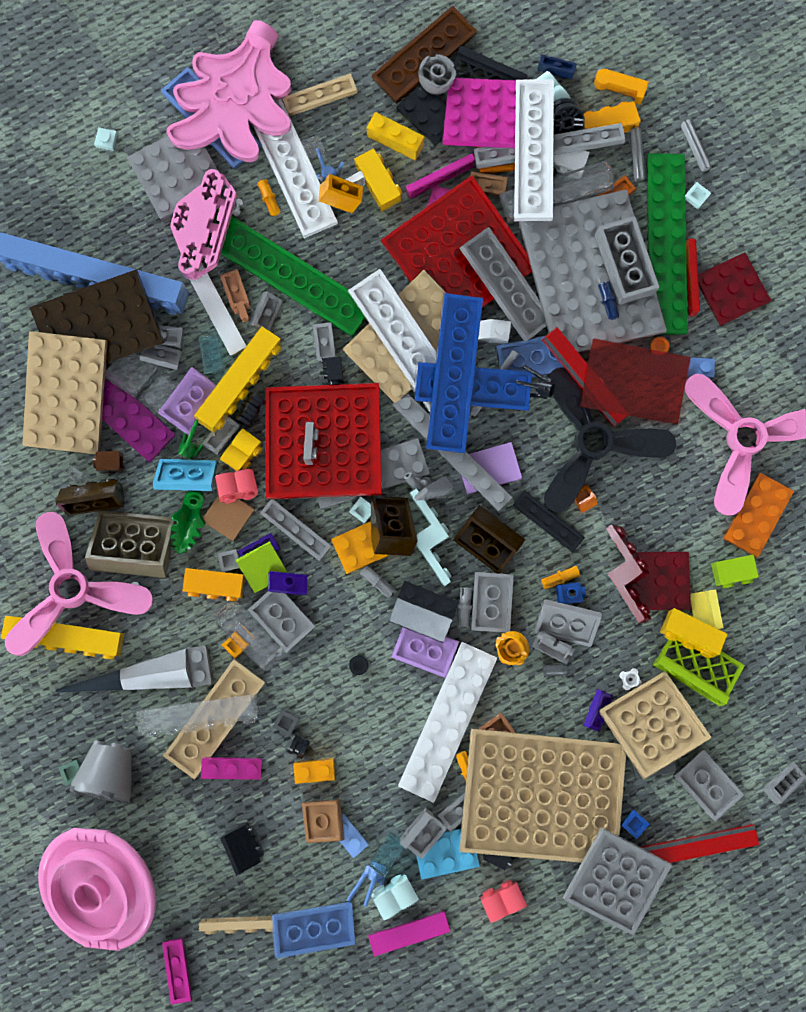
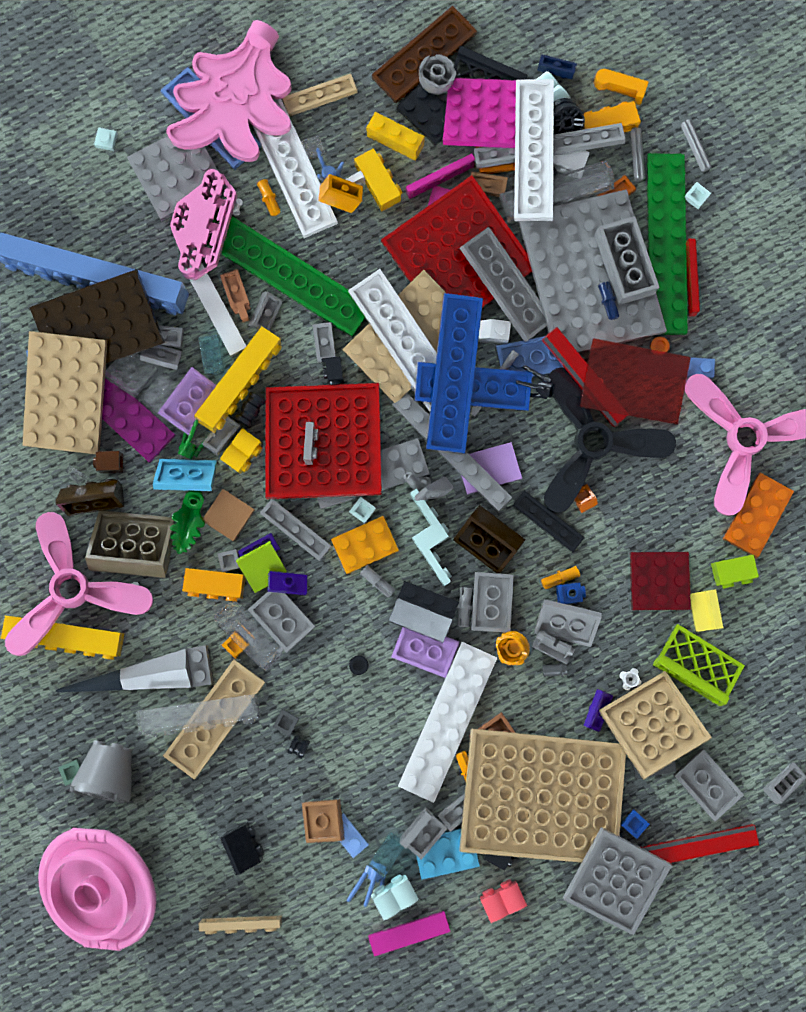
dark pink plate [162,937,192,1005] -> none
dark pink plate [201,757,262,780] -> none
coral brick [215,469,258,504] -> none
medium blue plate [272,902,355,958] -> none
light orange brick [293,758,336,784] -> none
dark brown slope [370,495,418,556] -> none
bracket [606,524,652,623] -> none
yellow brick [660,608,727,658] -> none
dark red plate [698,252,771,326] -> none

